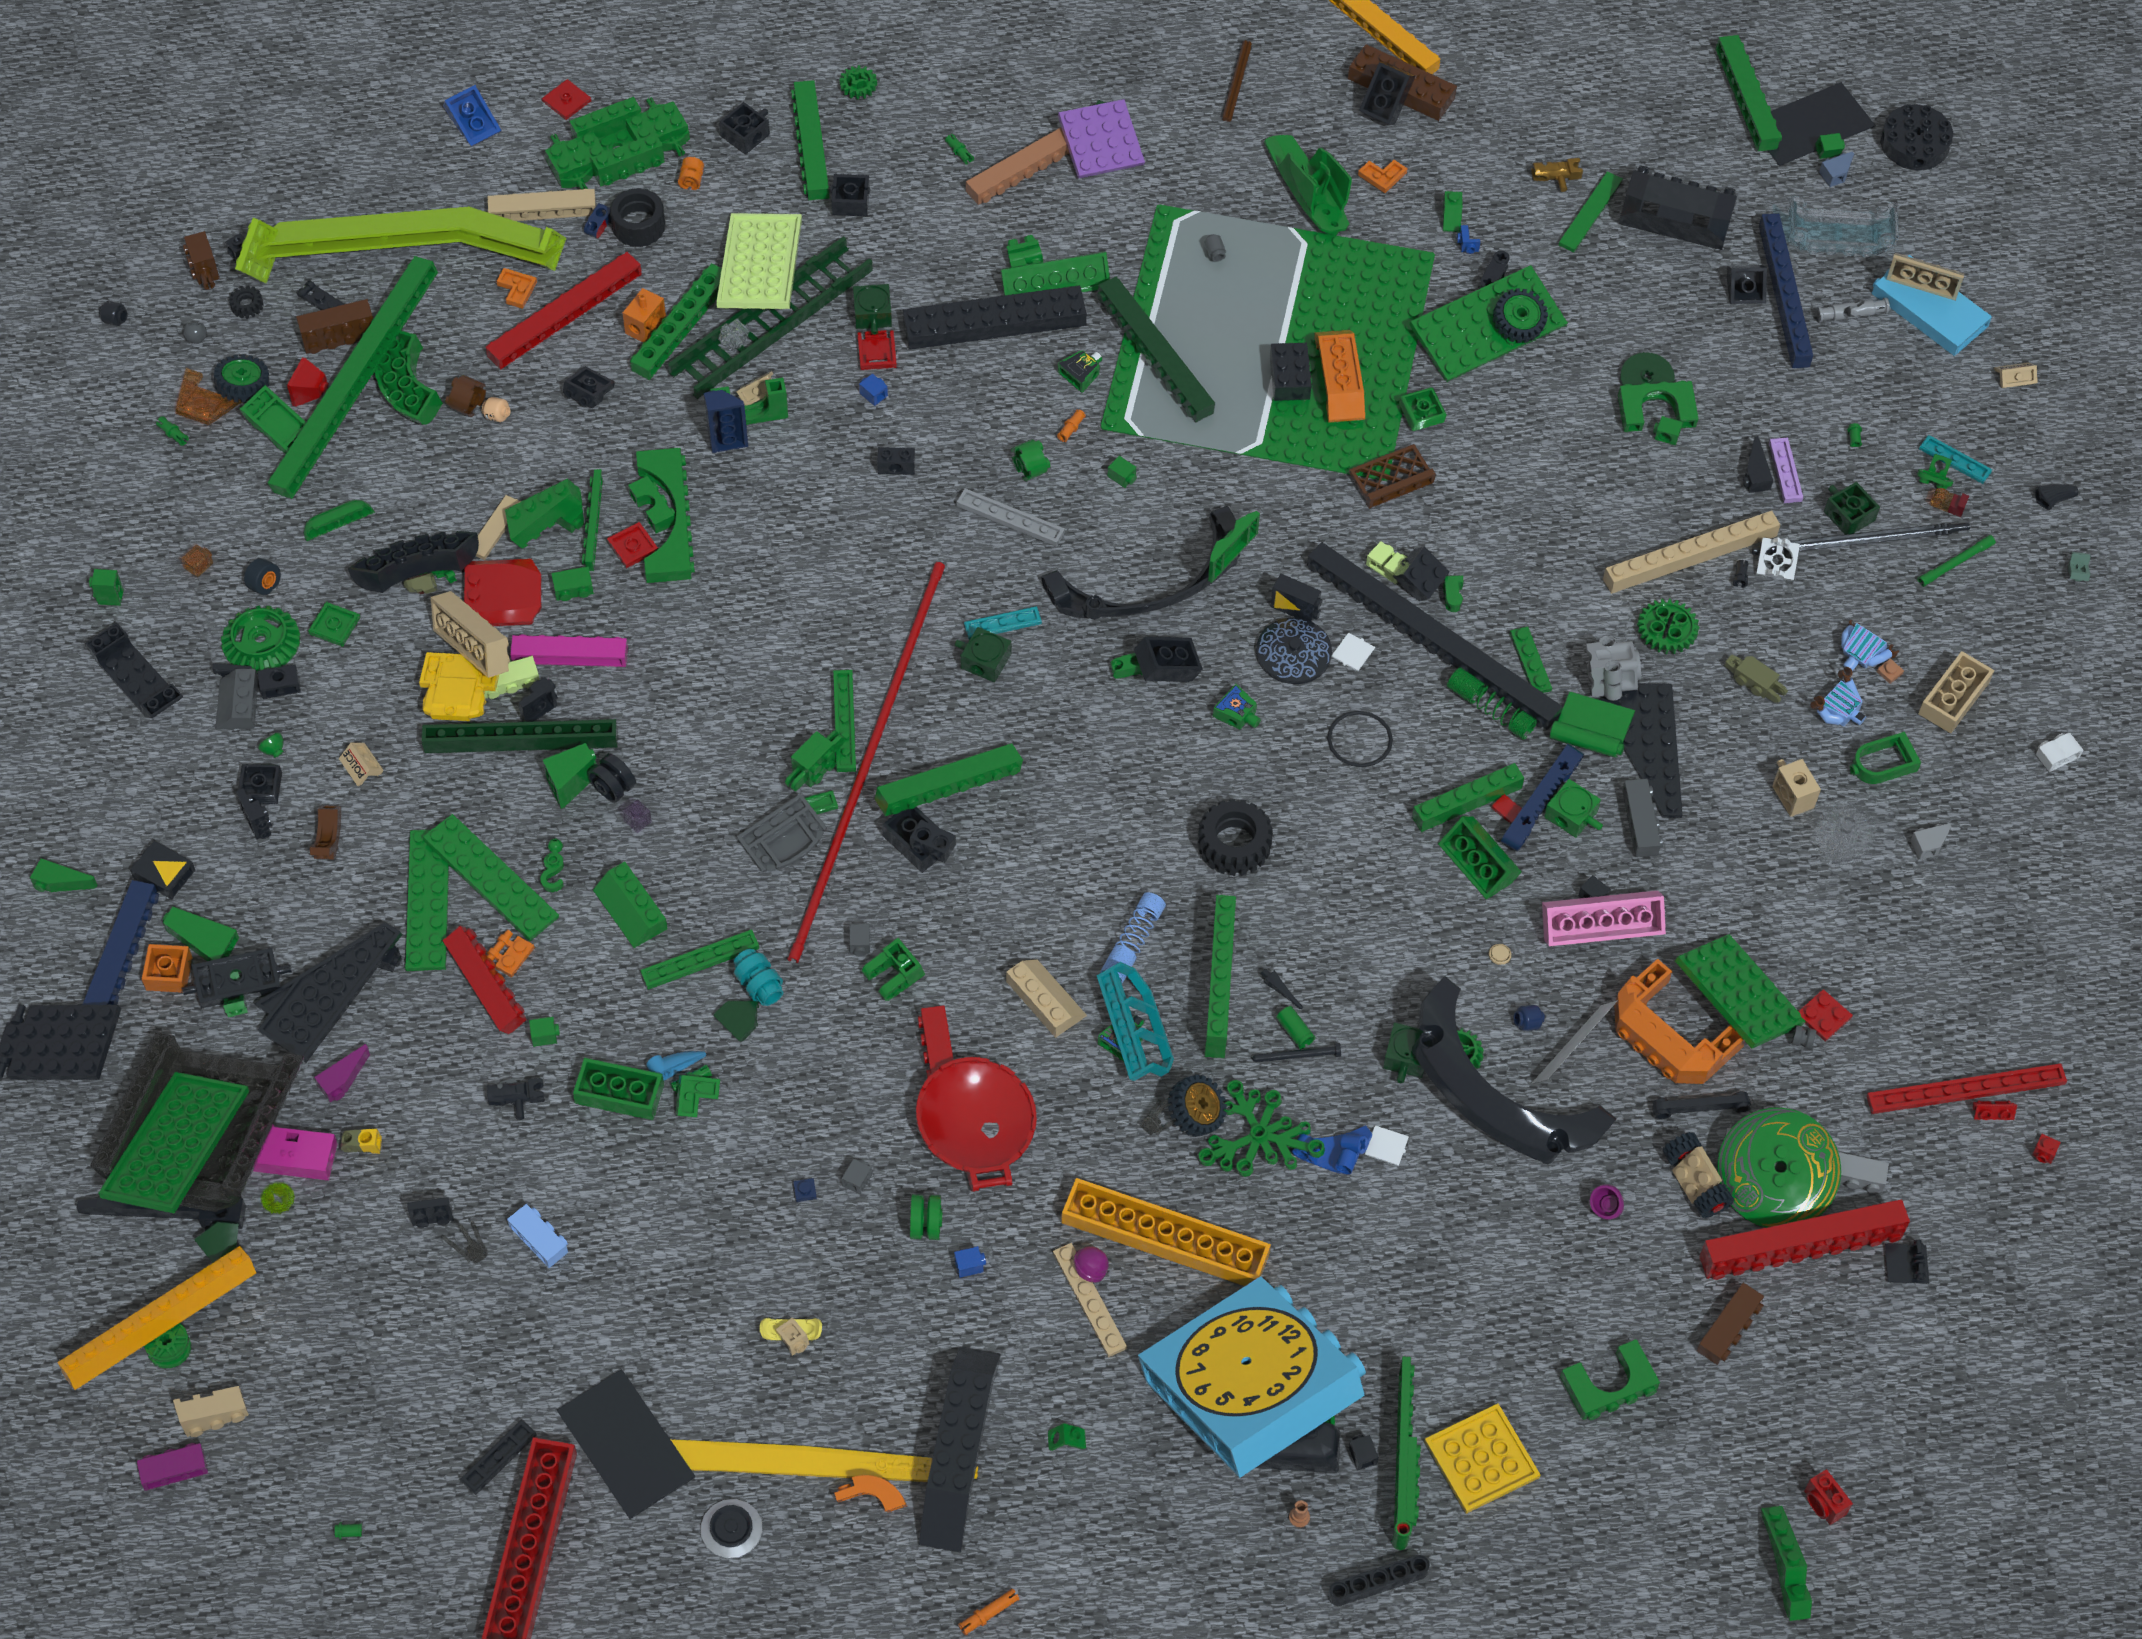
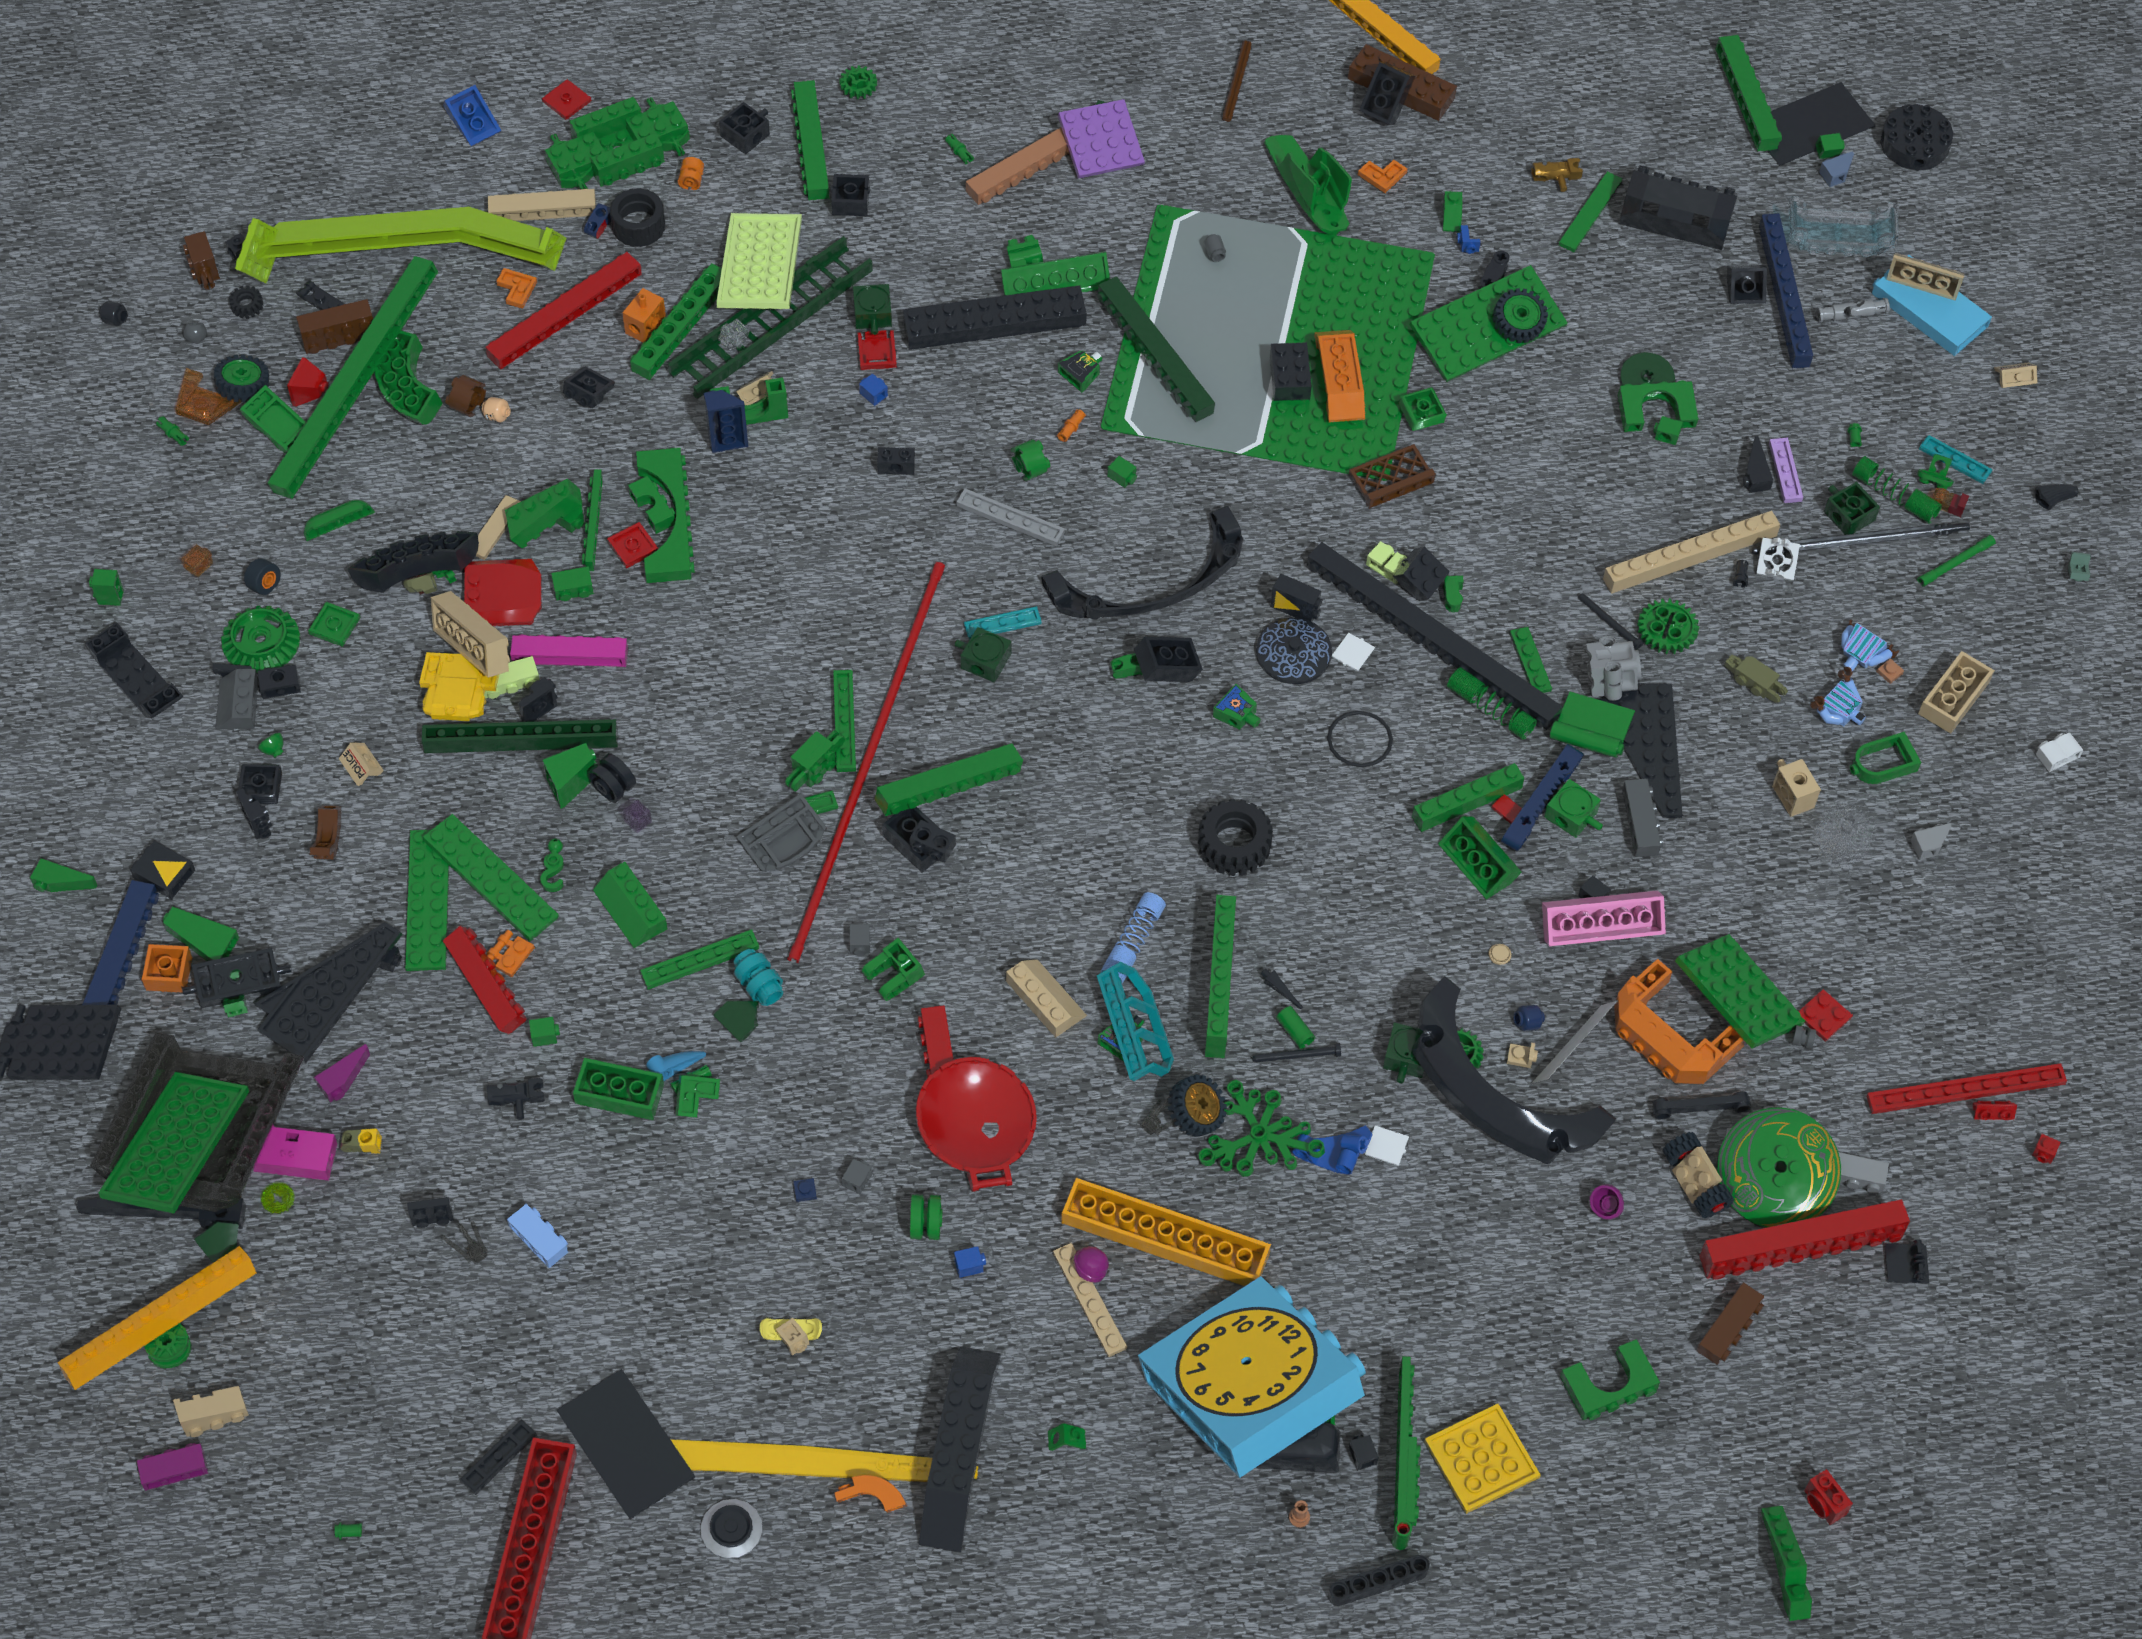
orange pin [958,1588,1020,1636] -> none
green slope [1208,511,1260,583] -> none
none -> tan bracket [1507,1042,1538,1068]
none -> black bar [1578,593,1644,650]
none -> green piece [1852,456,1942,524]

